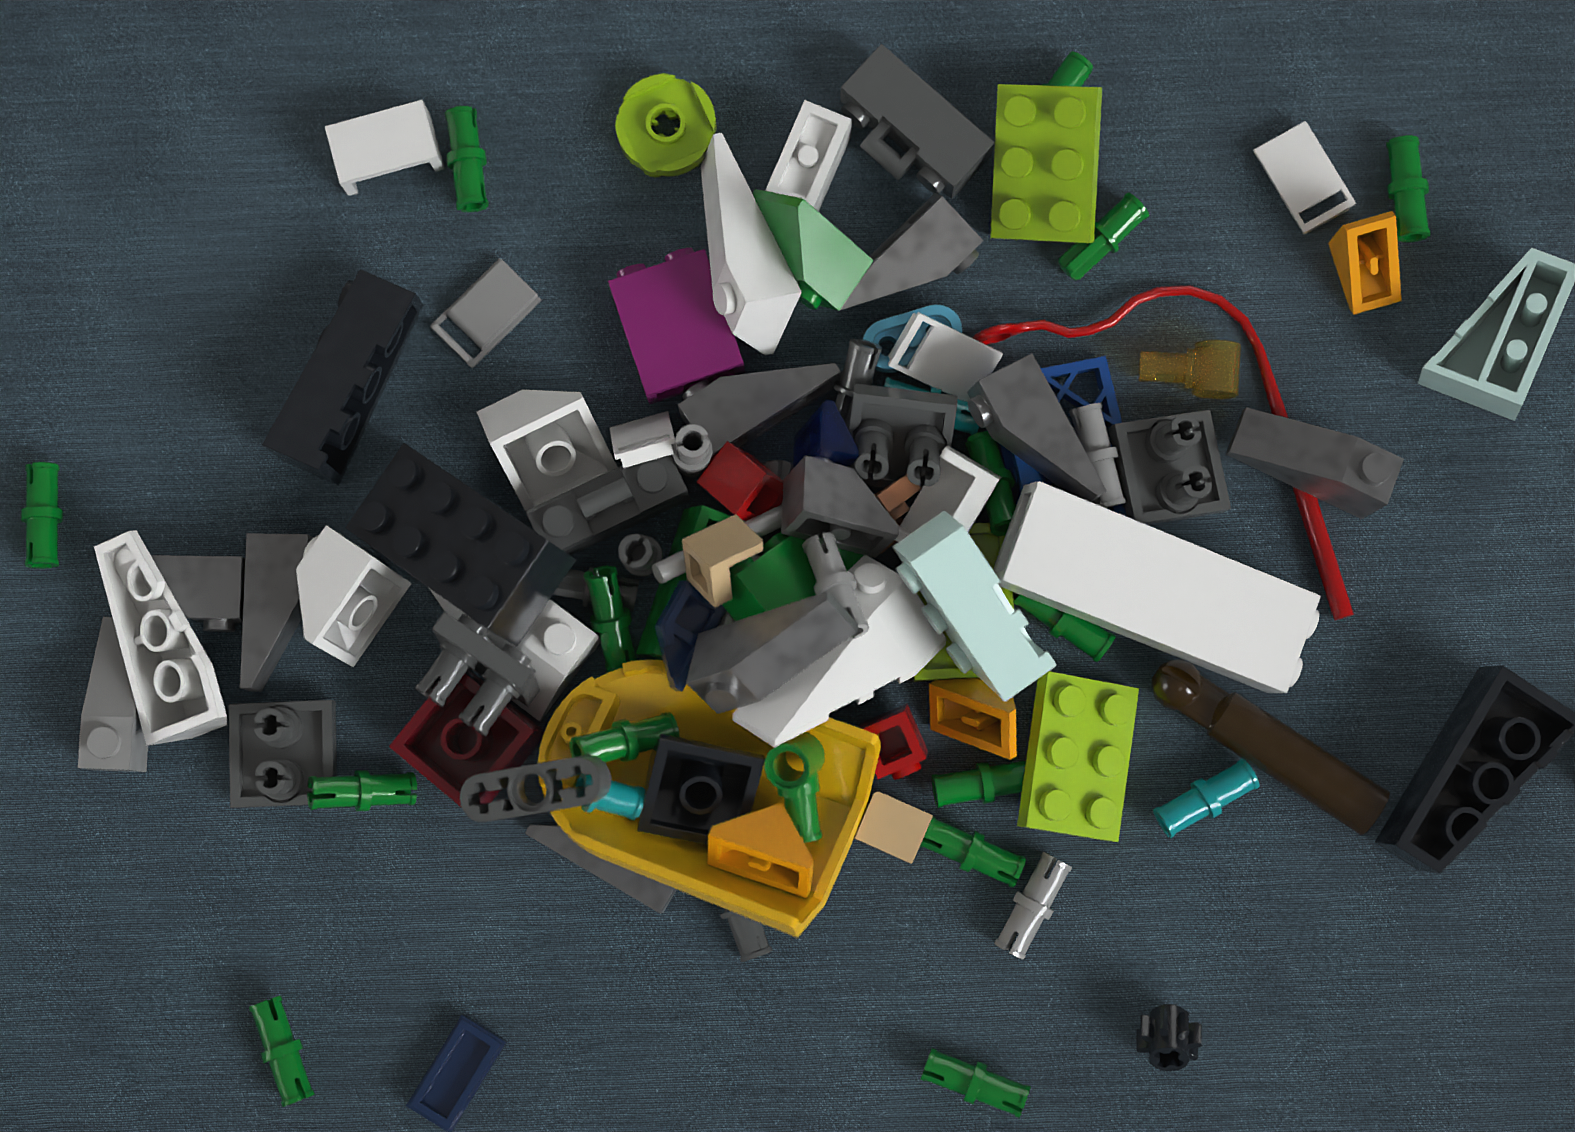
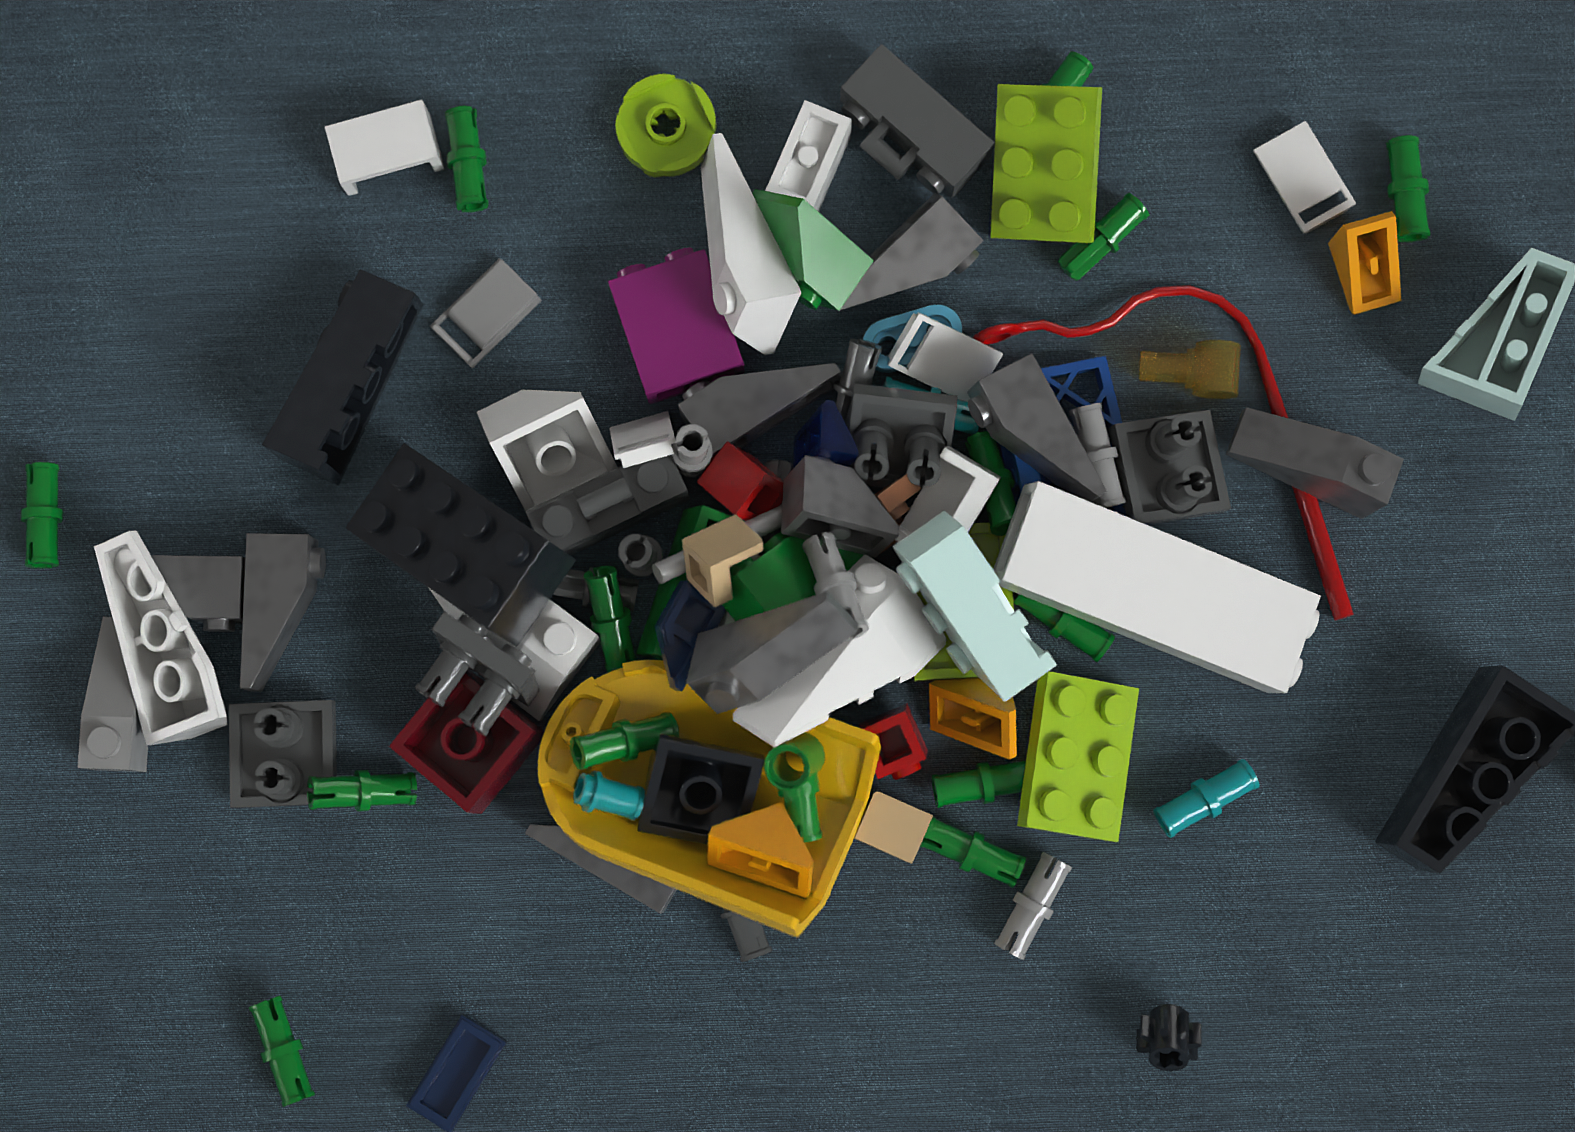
white slope [296,525,412,667] -> none
dark grey beam [460,755,611,822] -> none
green pin [920,1048,1031,1118] -> none
dark brown piece [1151,659,1390,835] -> none

